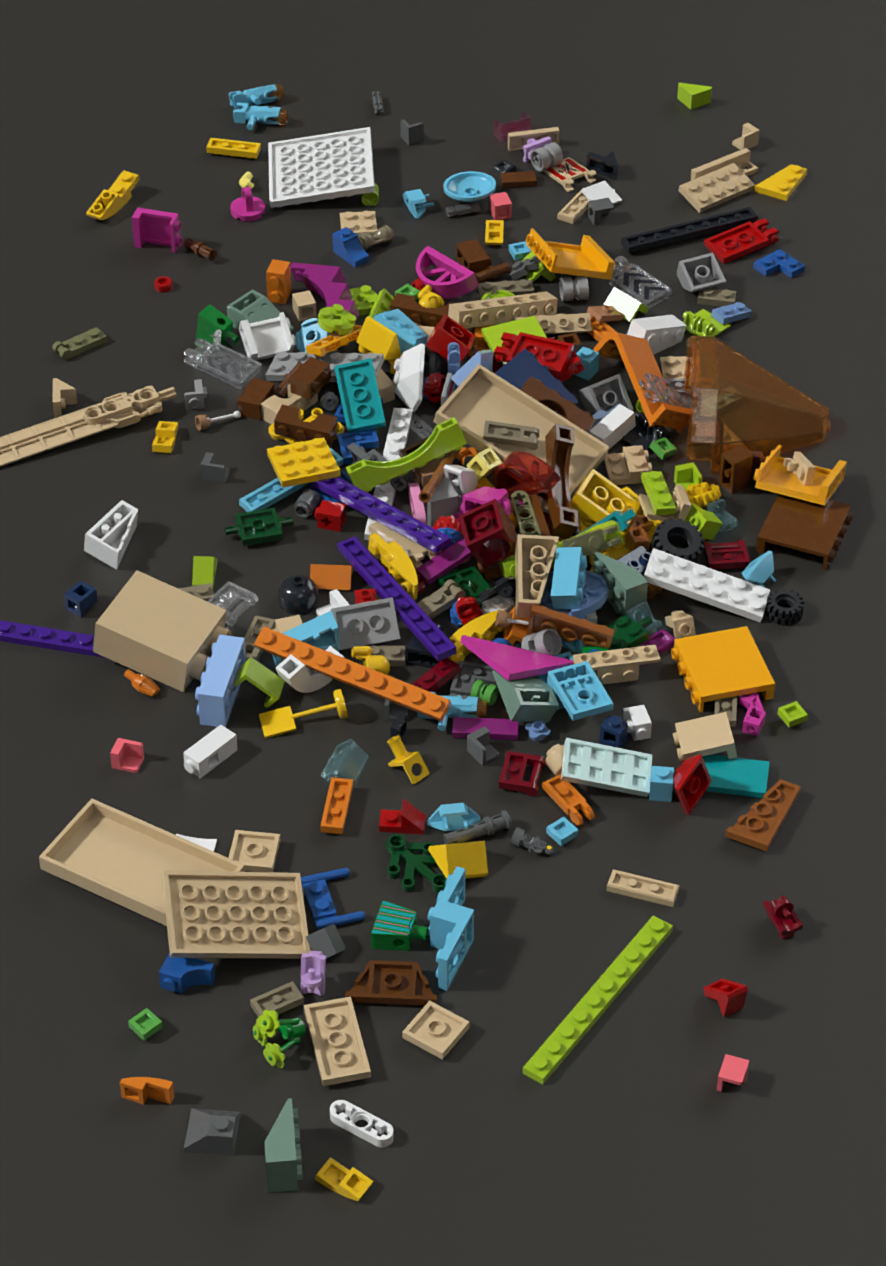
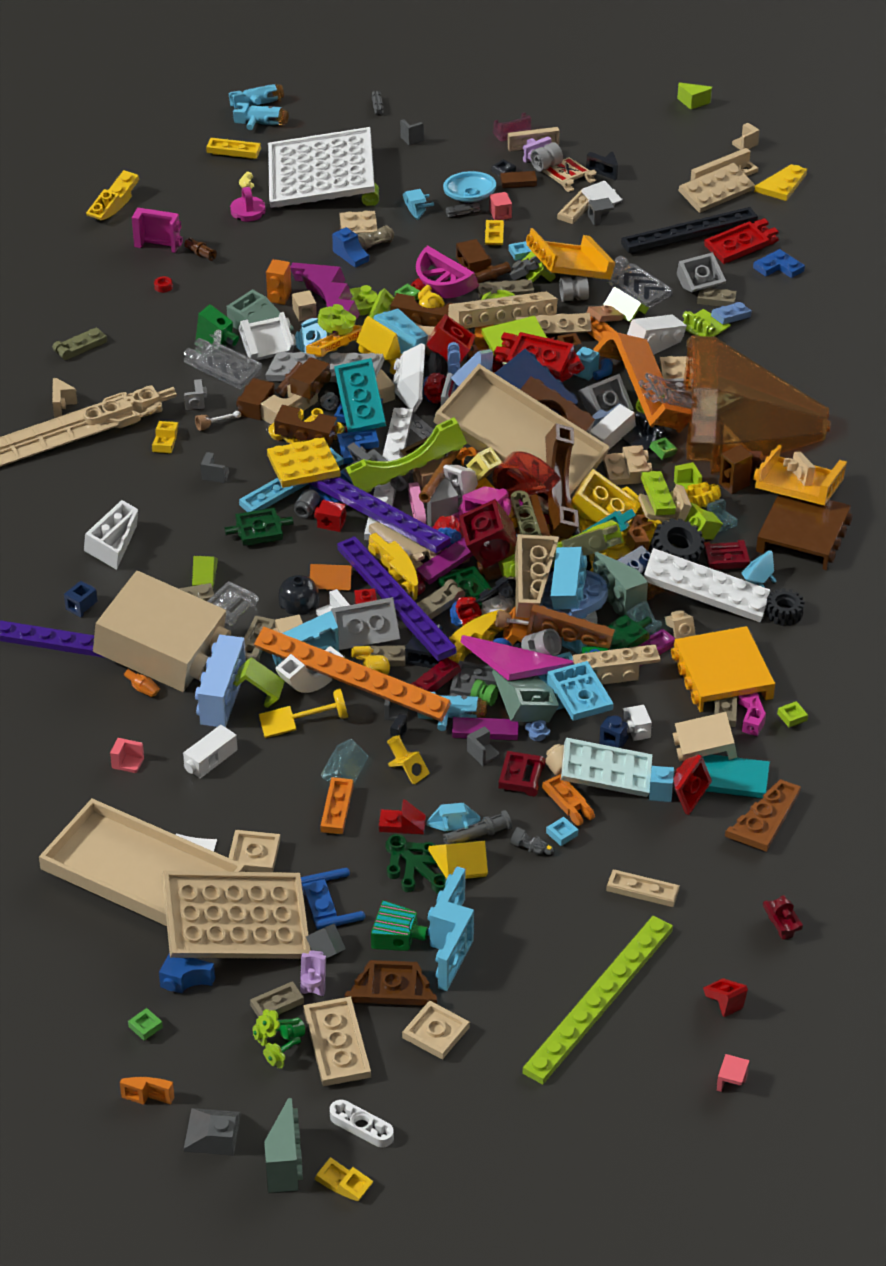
dark tan plate [483,420,540,450] -> none
none -> blue arm [593,358,613,380]

